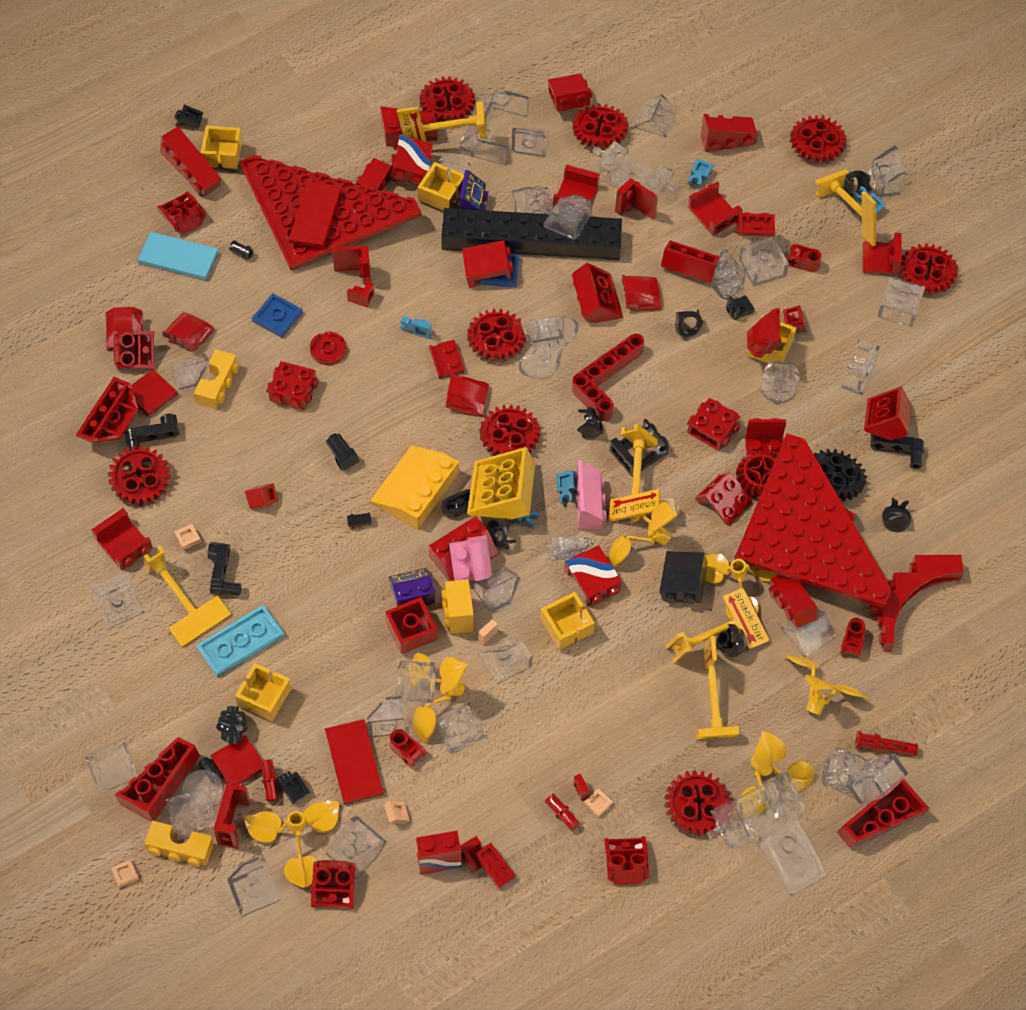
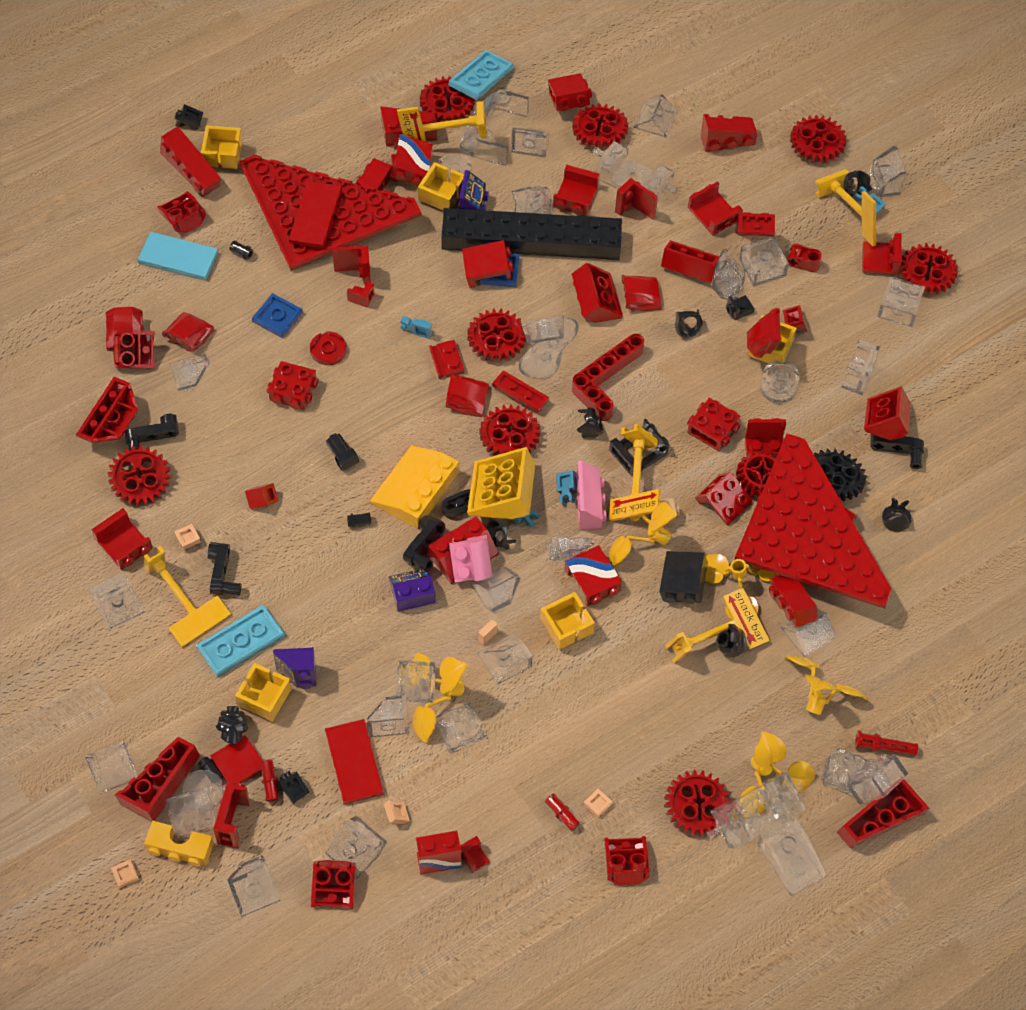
red tile [131,369,178,416] -> none
yellow arch [194,349,239,410] -> none
yellow plant [244,801,339,888] -> none
red brick [385,597,438,655] -> none
red piece [390,729,427,768] -> none
yellow piece [441,579,474,635] -> none
red plate [474,842,516,889] -> none
clear slope [543,195,592,240] -> none
red tile [573,773,589,801] -> none
dark azure plate [688,158,714,189] -> none
yellow piece [696,636,739,740] -> none
red piece [840,618,865,658] -> none
red arch [867,554,964,652] -> none
none -> dark purple slope [273,647,317,689]
none -> black beam [403,515,445,571]
none -> medium azure tile [449,50,514,100]
none -> red plate [492,370,549,414]

